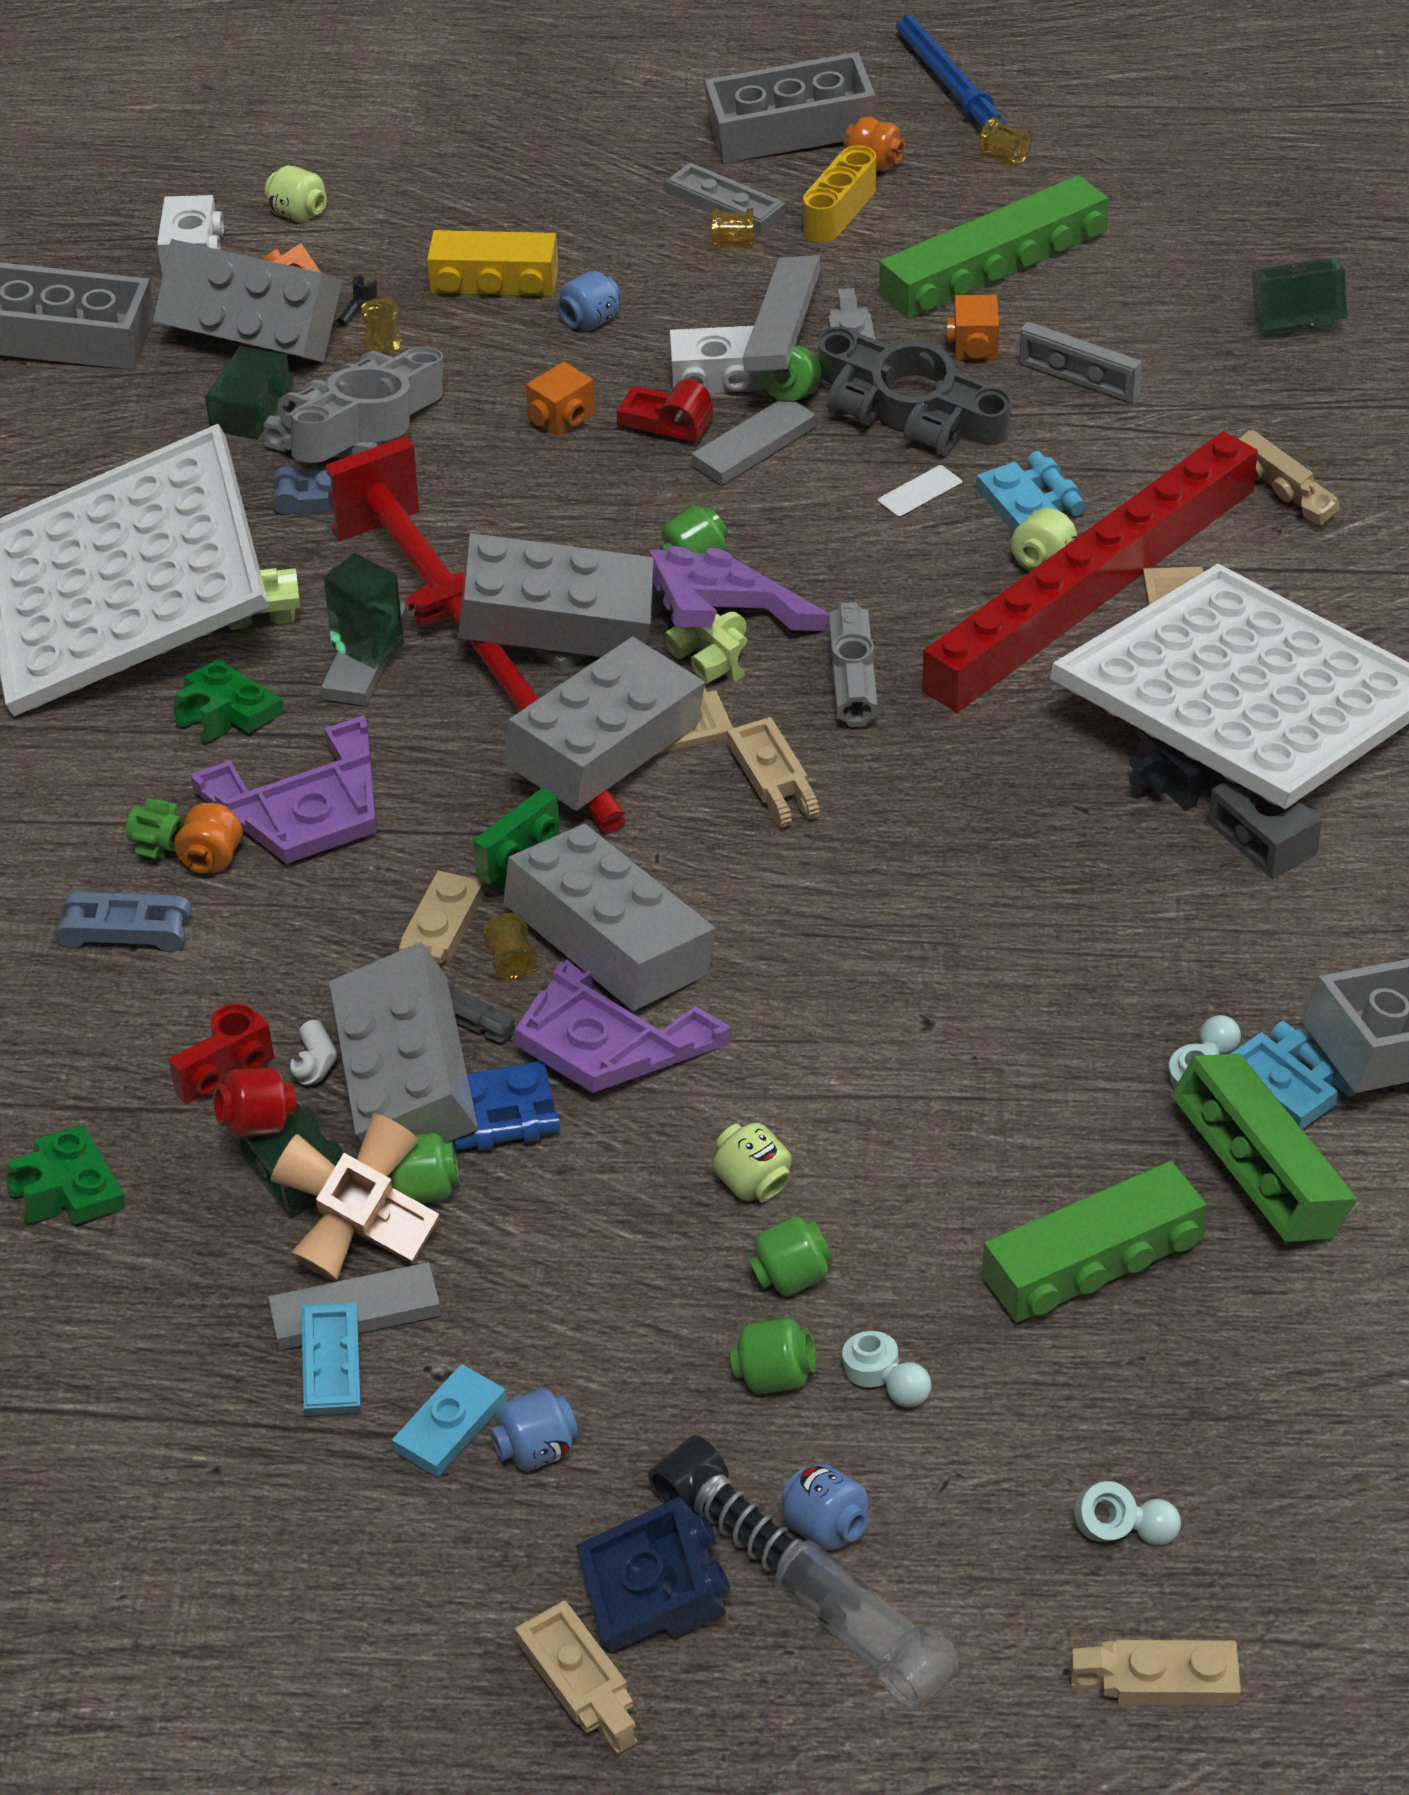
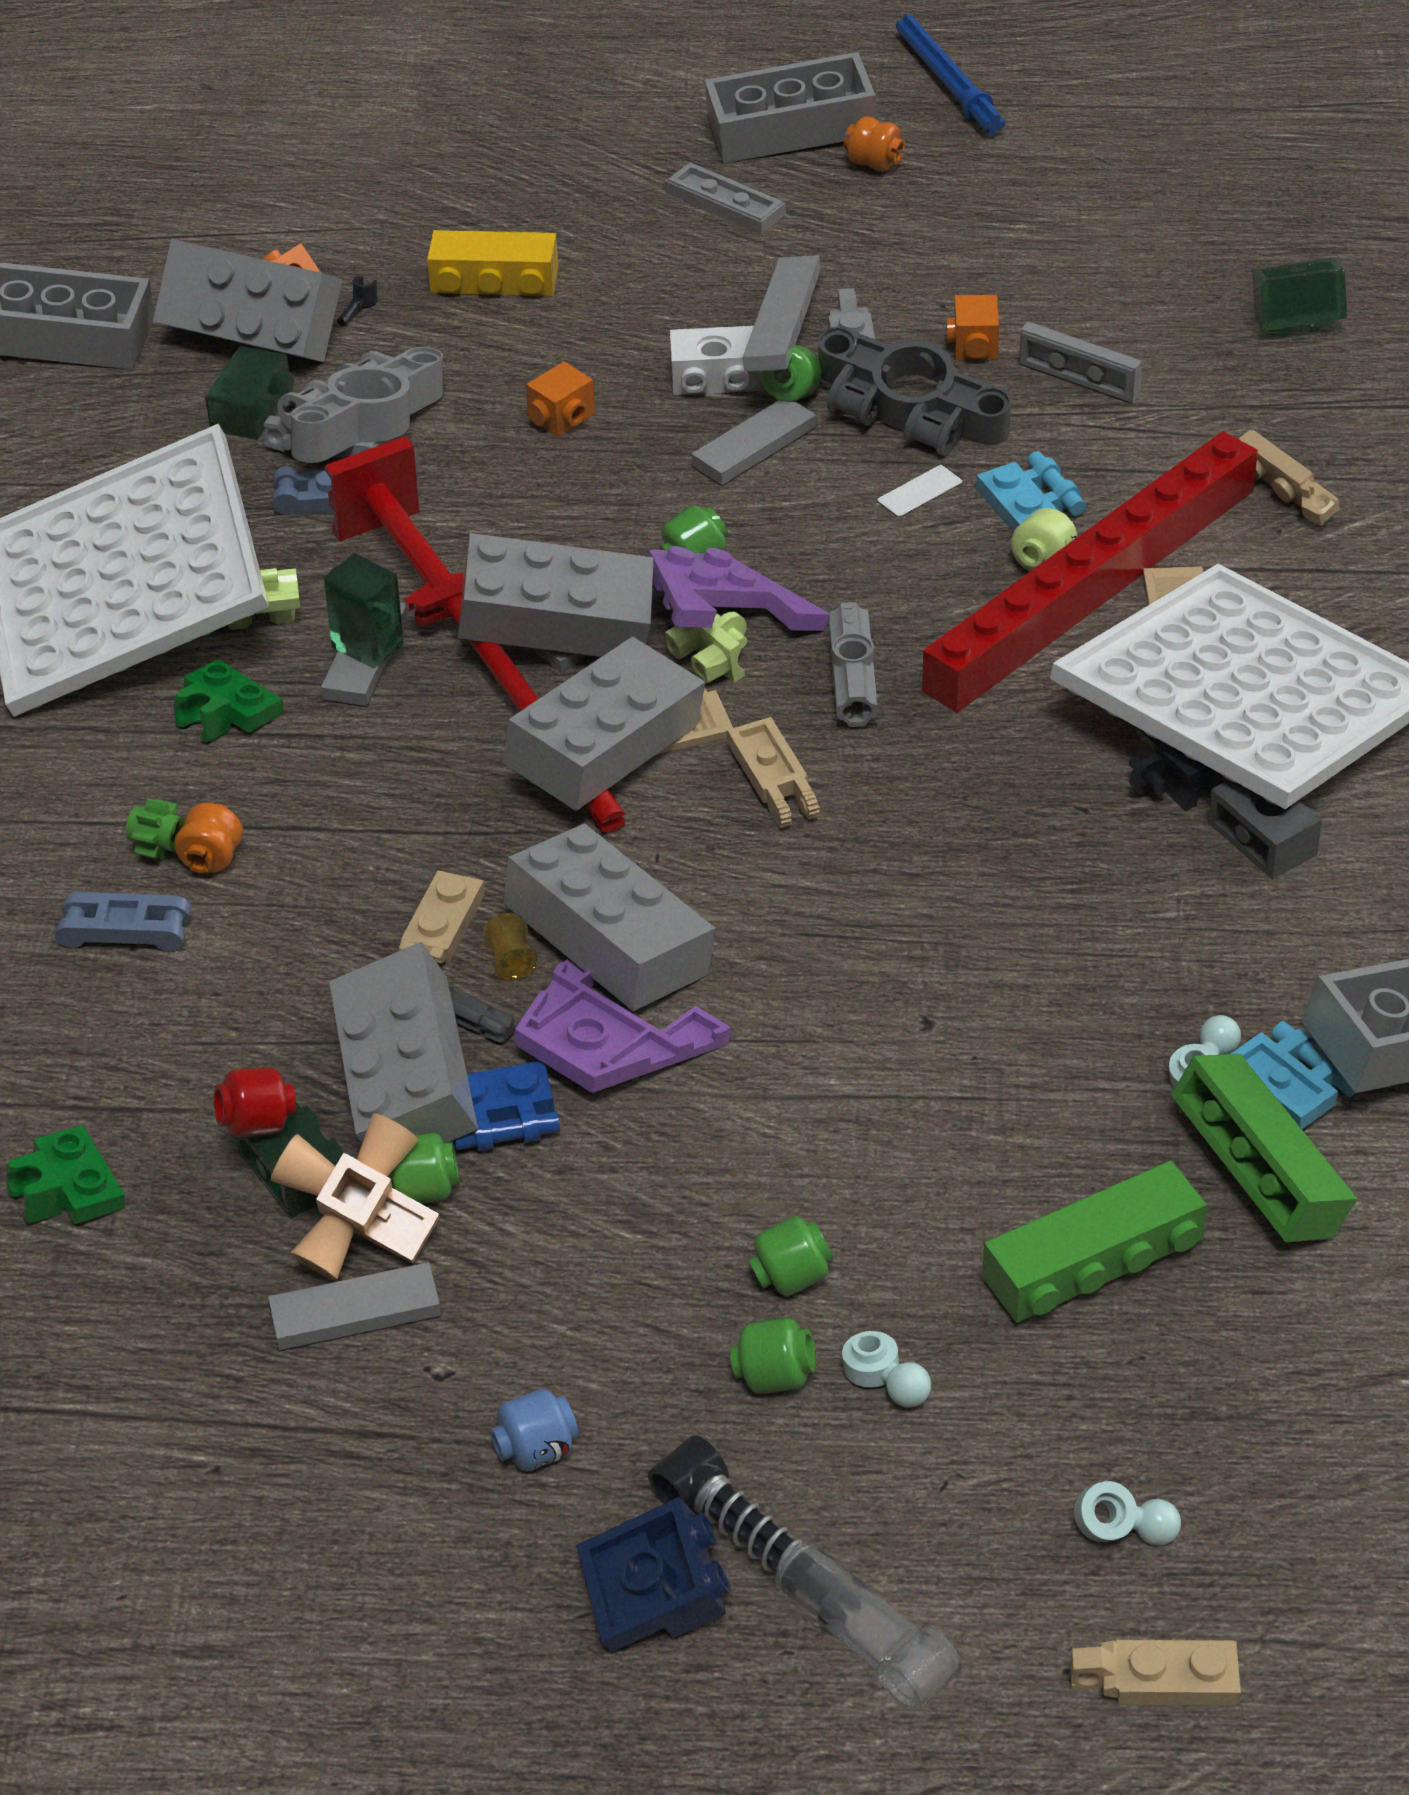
white brick [157,195,224,277] -> none
red plate [168,1003,275,1105] -> none
medium lavender wing [190,715,377,864] -> none
yellowish green head [265,165,327,223] -> none
white arm [290,1020,338,1085] -> none
medium azure plate [301,1302,361,1416] -> none
clear yellow bush [361,297,402,354] -> none
medium azure plate [392,1364,507,1478] -> none
green plate [472,788,560,893] -> none
tan hinge [514,1600,637,1755] -> none
medium blue head [557,270,620,332] -> none
red plate [616,379,713,442] -> none
clear yellow bush [712,208,754,246] -> none
yellowish green head [713,1123,792,1203] -> none
medium blue head [782,1464,869,1551] -> none
yellow beam [803,145,876,243] -> none
bright green brick [879,175,1109,319] -> none
clear yellow bush [979,117,1032,165] -> none

